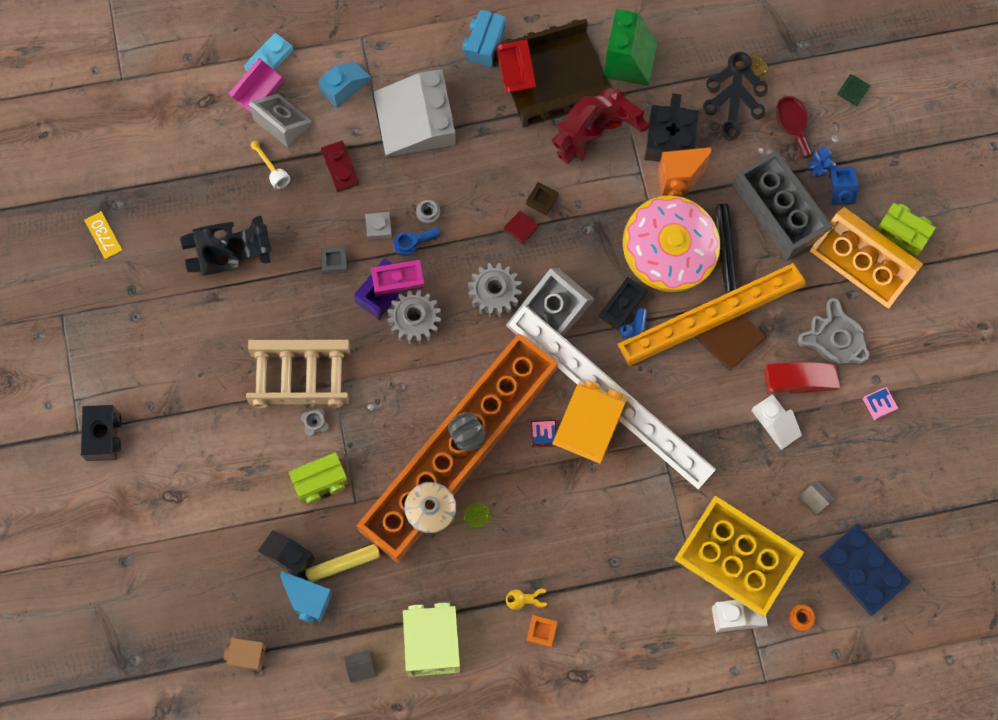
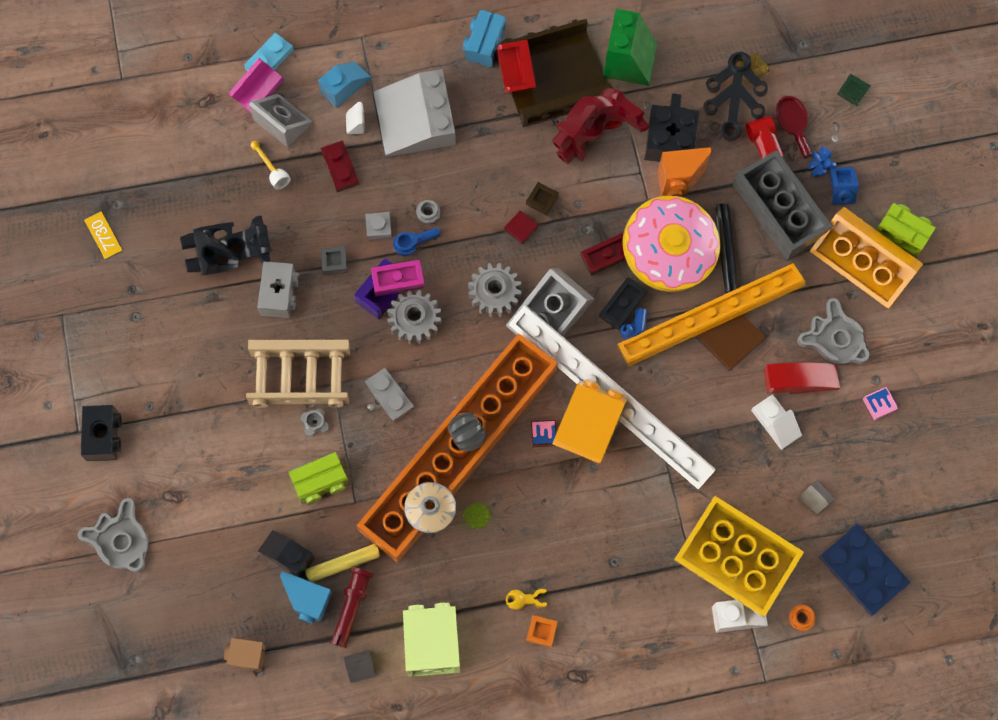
none -> light grey tile [78,498,149,573]
none -> light grey brick [257,261,299,318]
none -> dark red pin [330,567,374,648]
none -> white slope [346,102,365,134]
none -> light grey plate [365,368,414,423]
none -> dark red plate [580,232,626,275]
none -> red piece [746,116,783,159]

